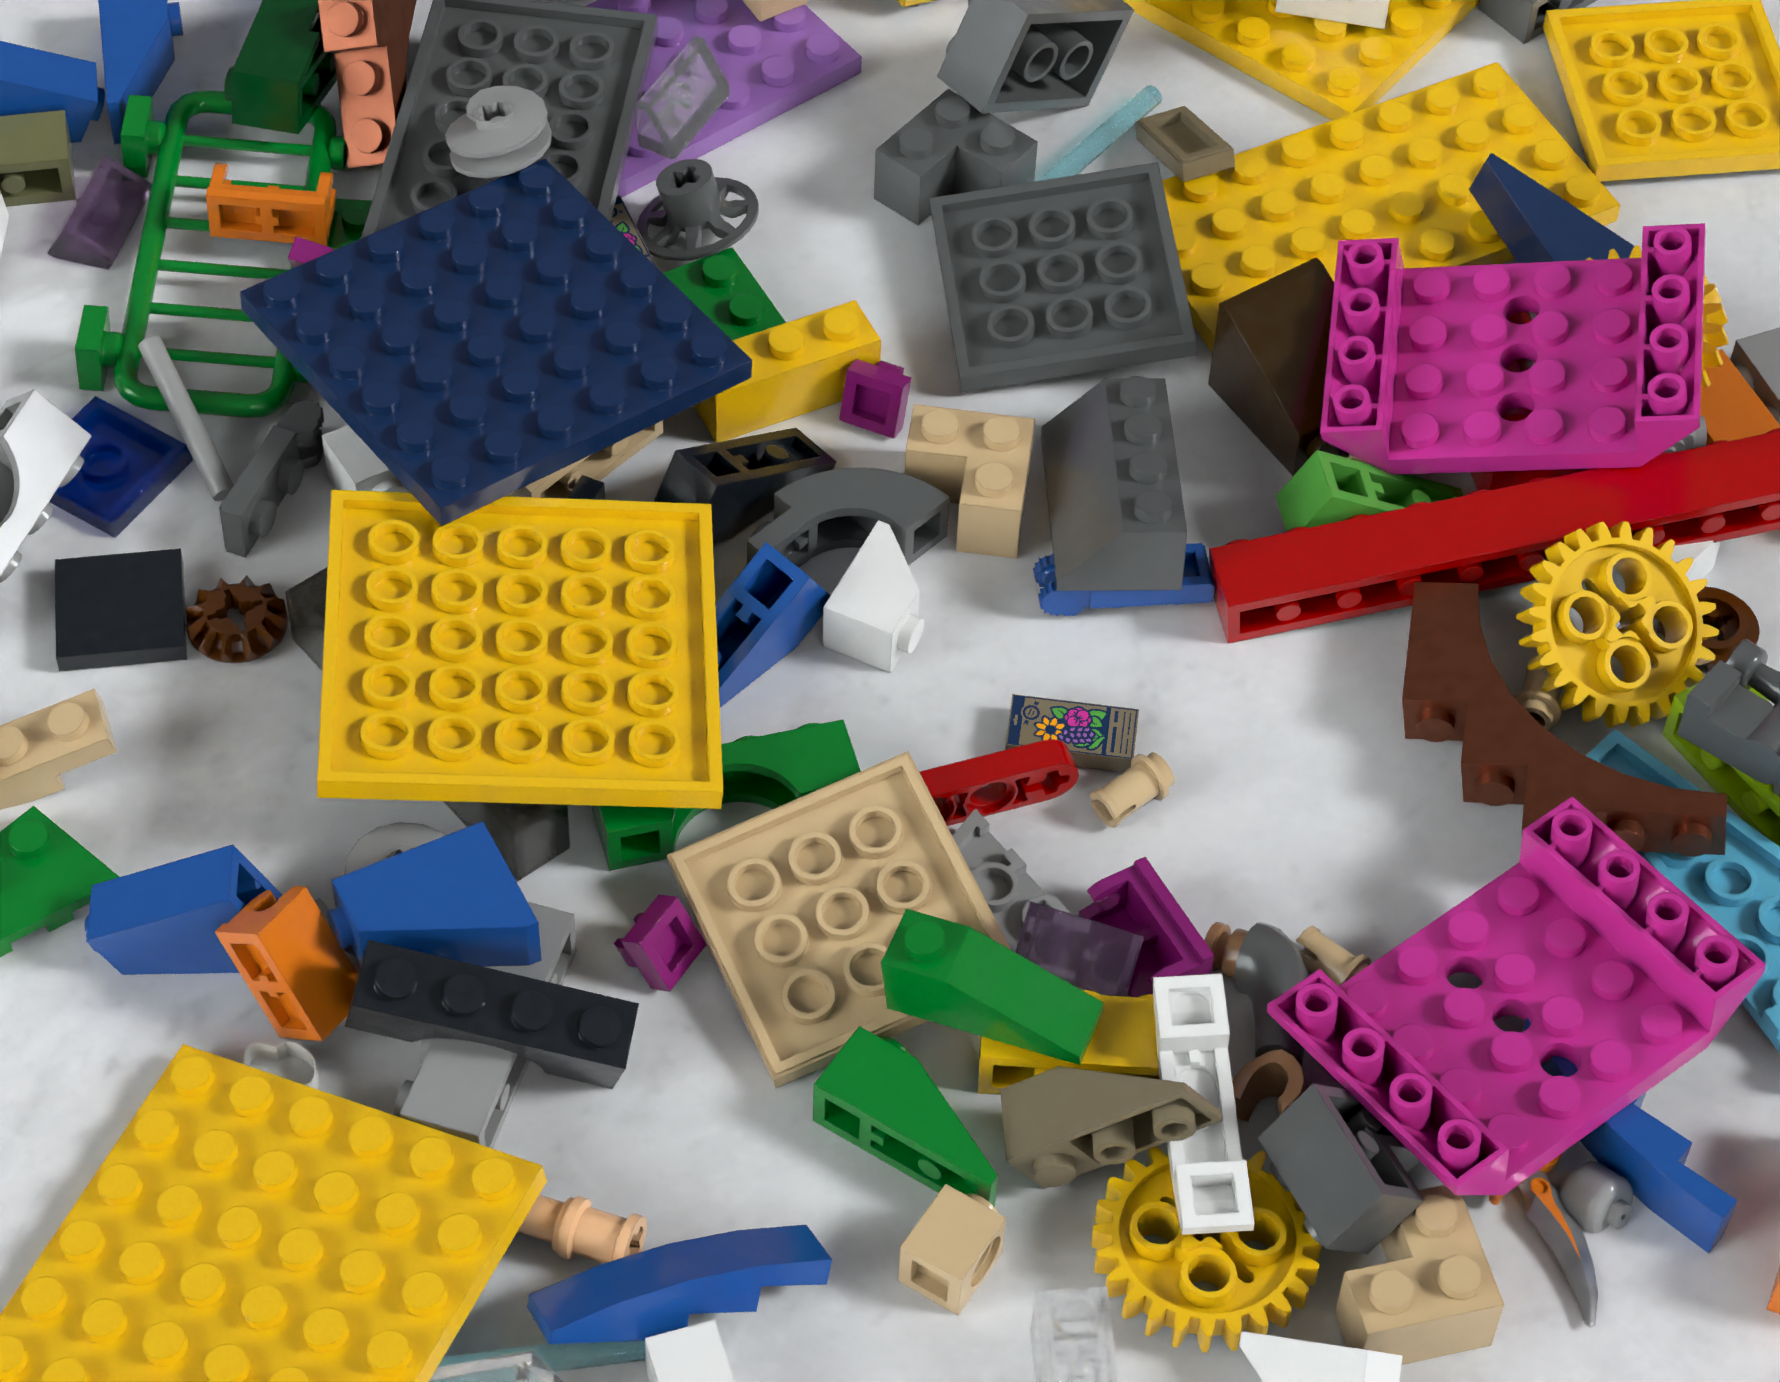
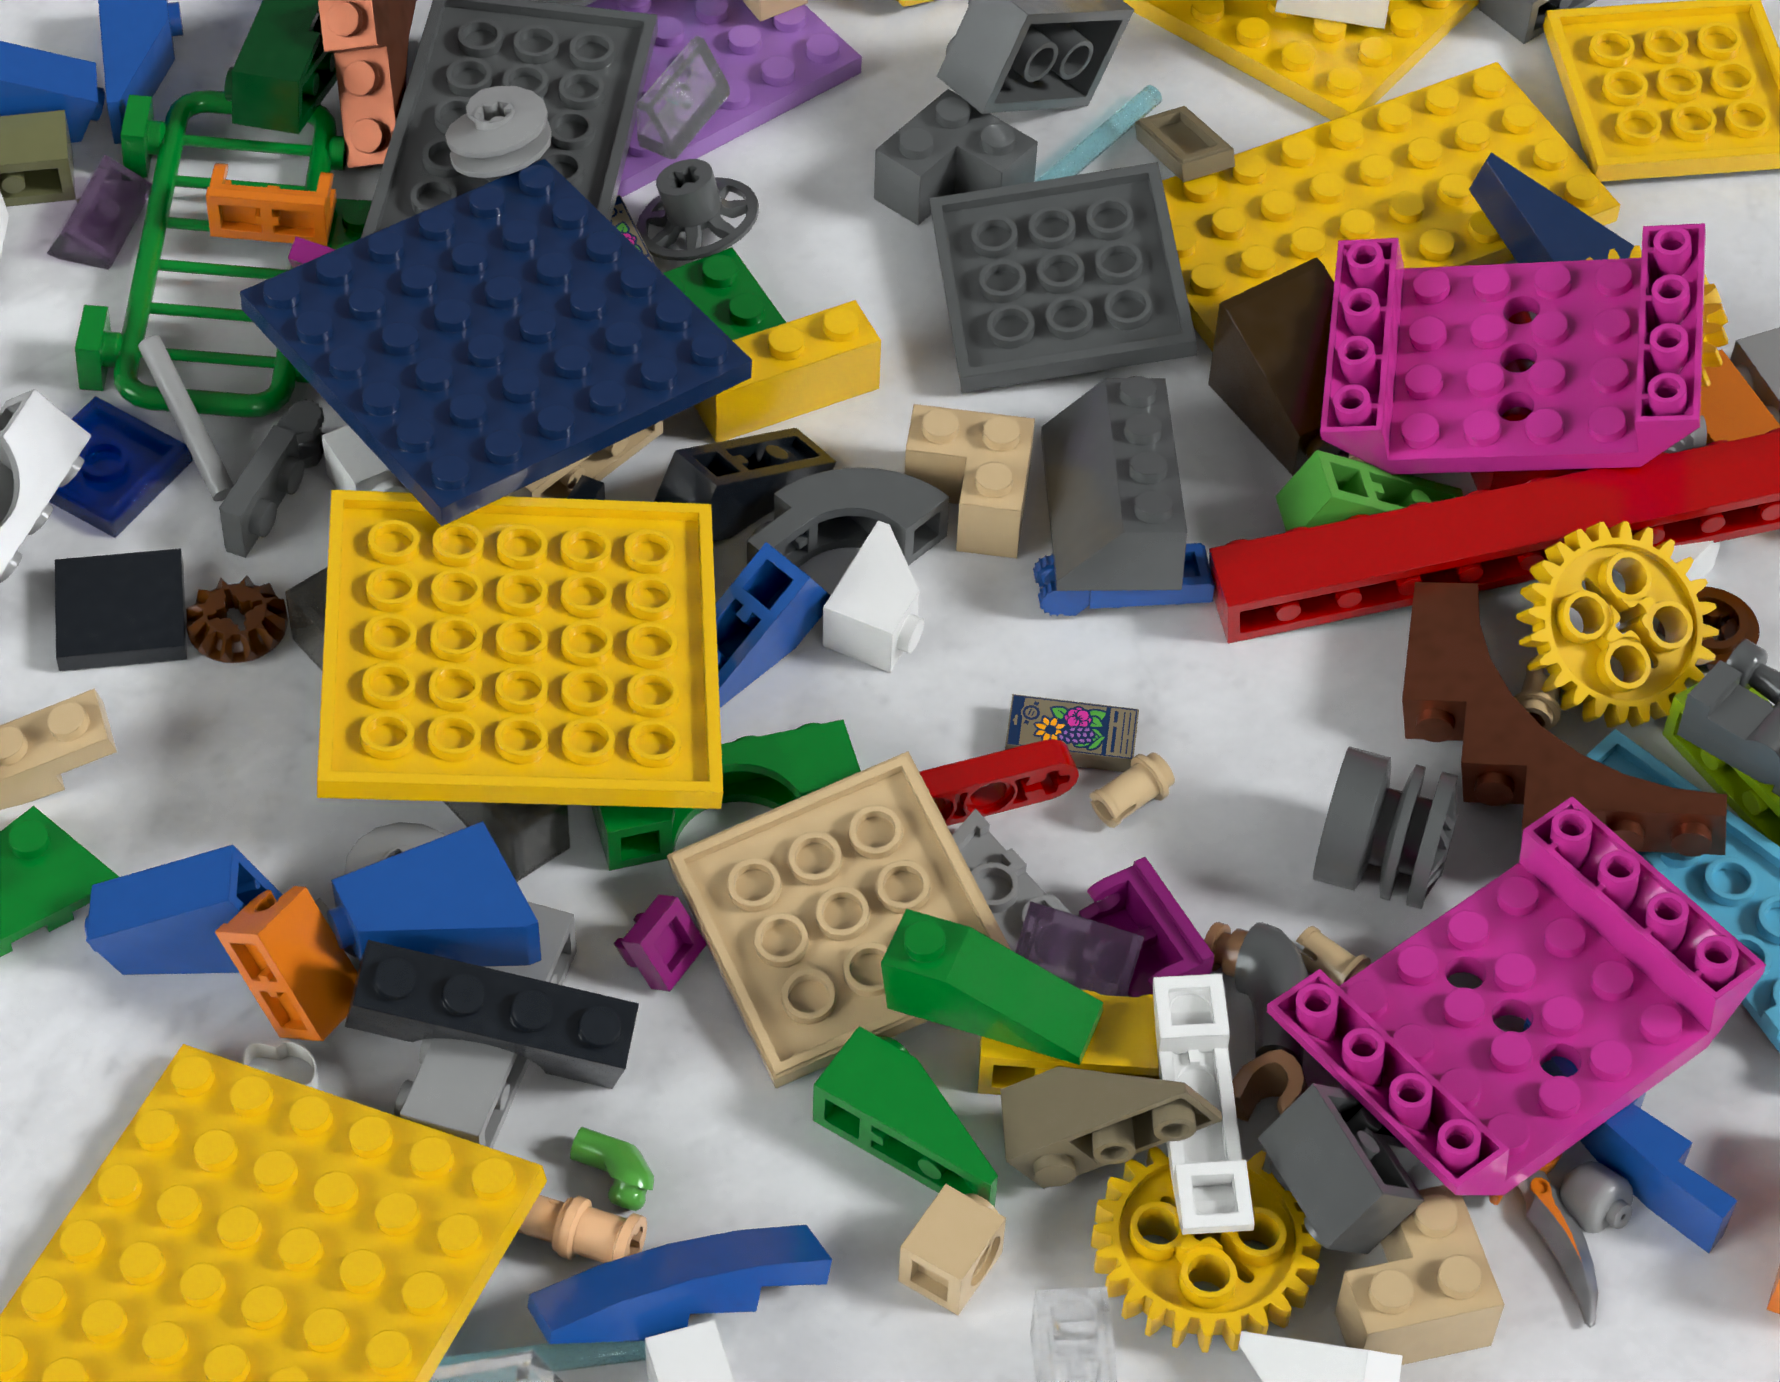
magenta tile [839,359,912,439] -> none
none -> bright green arm [570,1127,654,1211]
none -> dark grey wheel [1313,746,1458,909]

